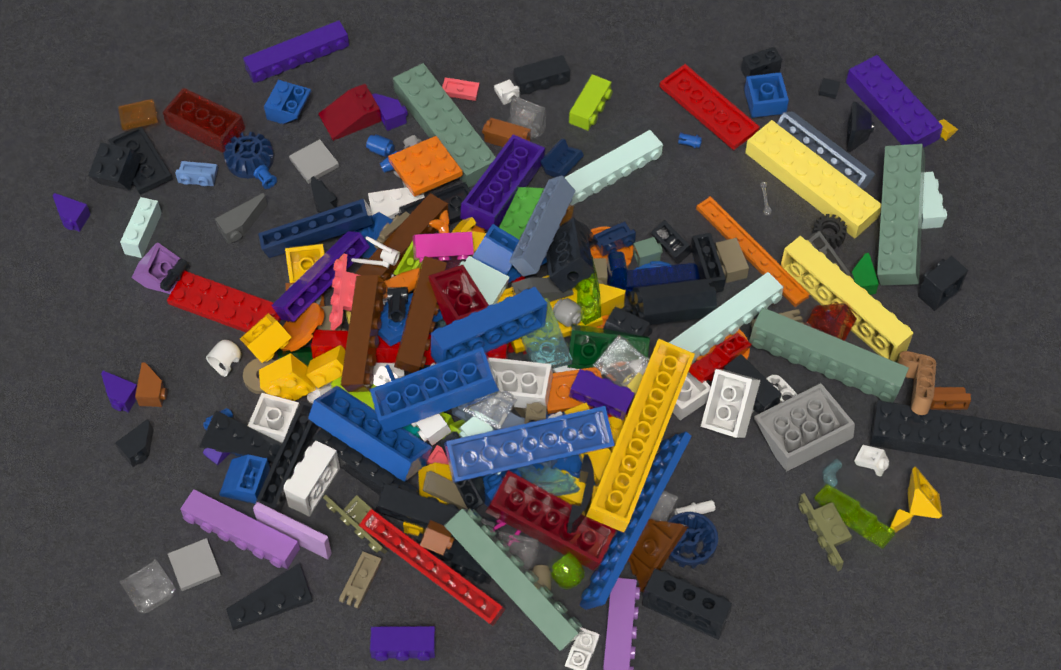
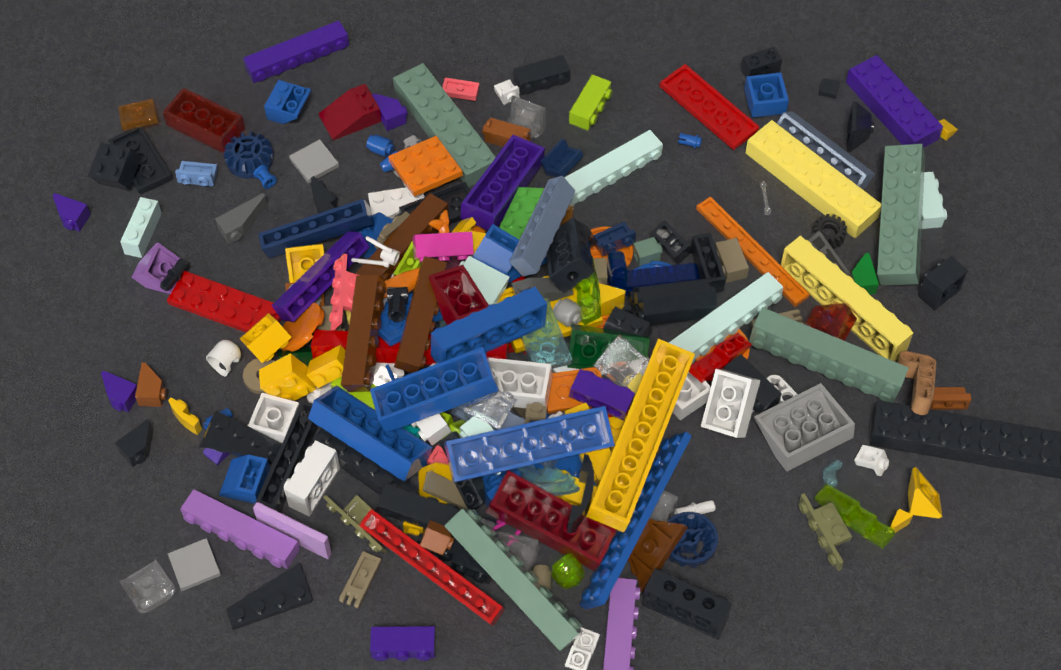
none -> yellow slope [168,397,202,435]

